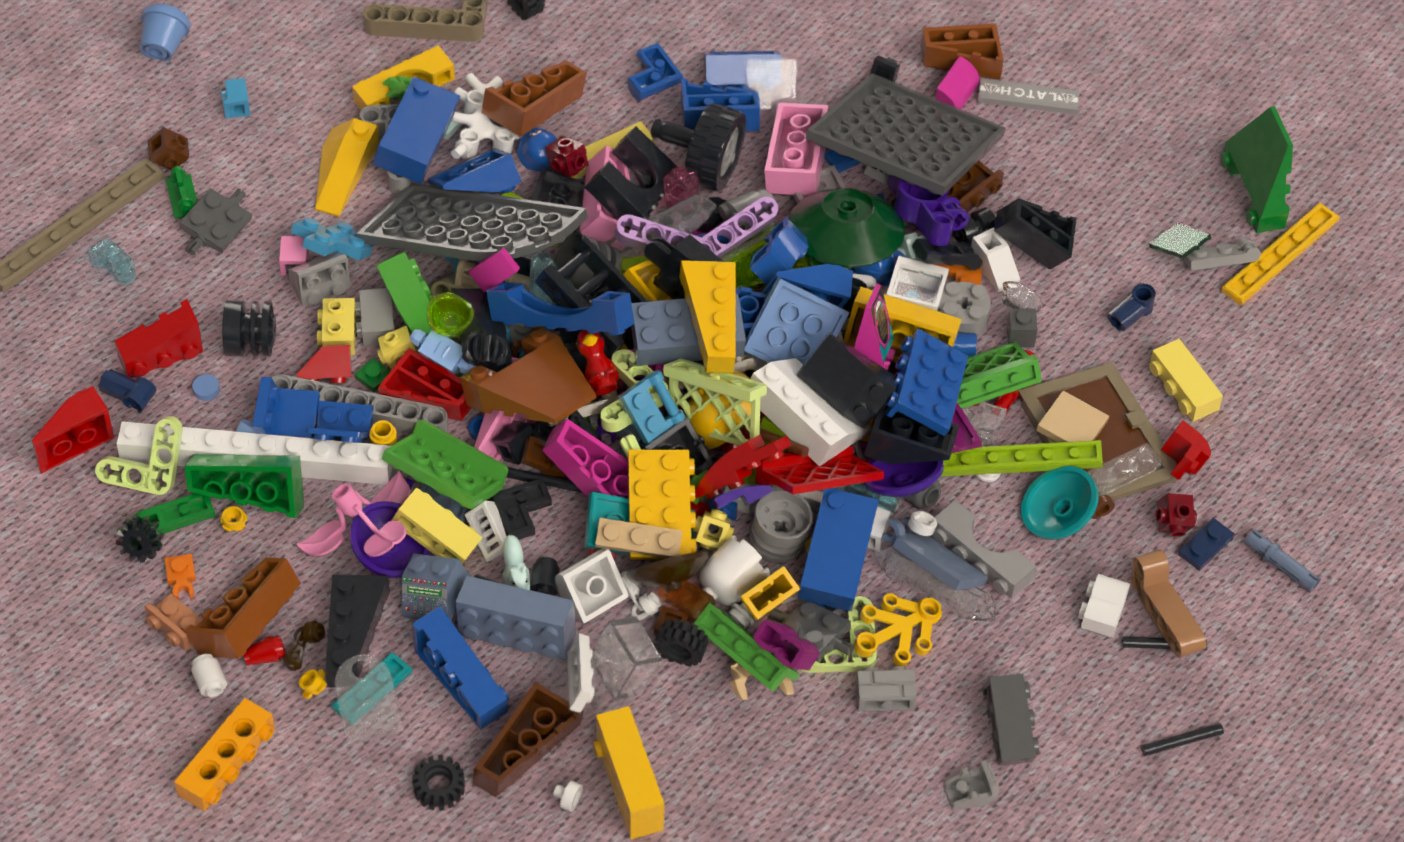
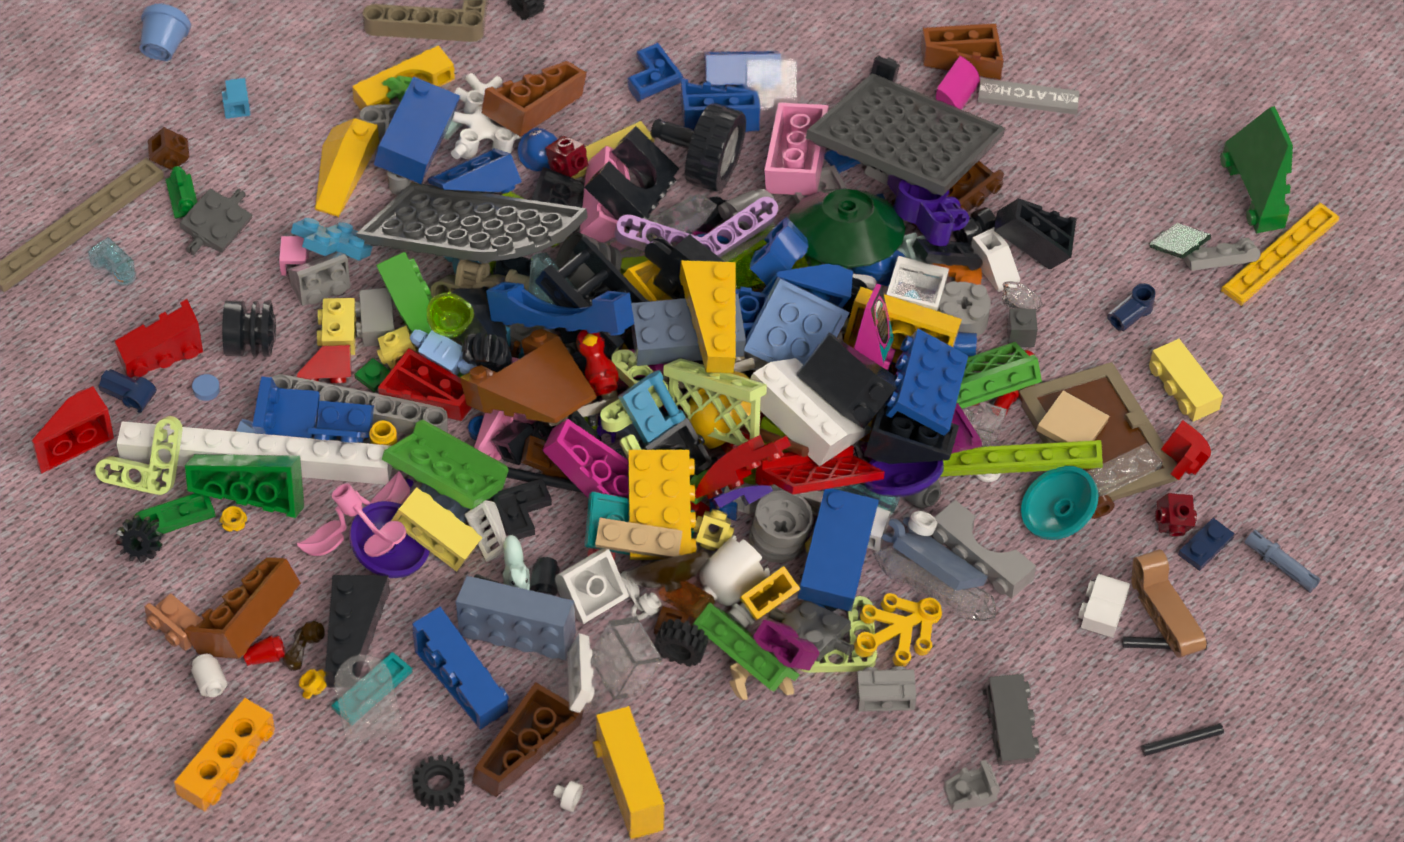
orange plate [164,553,196,600] -> none
sand blue slope [402,554,470,620] -> none
dark pink slope [468,247,520,292] -> none
clear pink brick [663,167,700,209] -> none

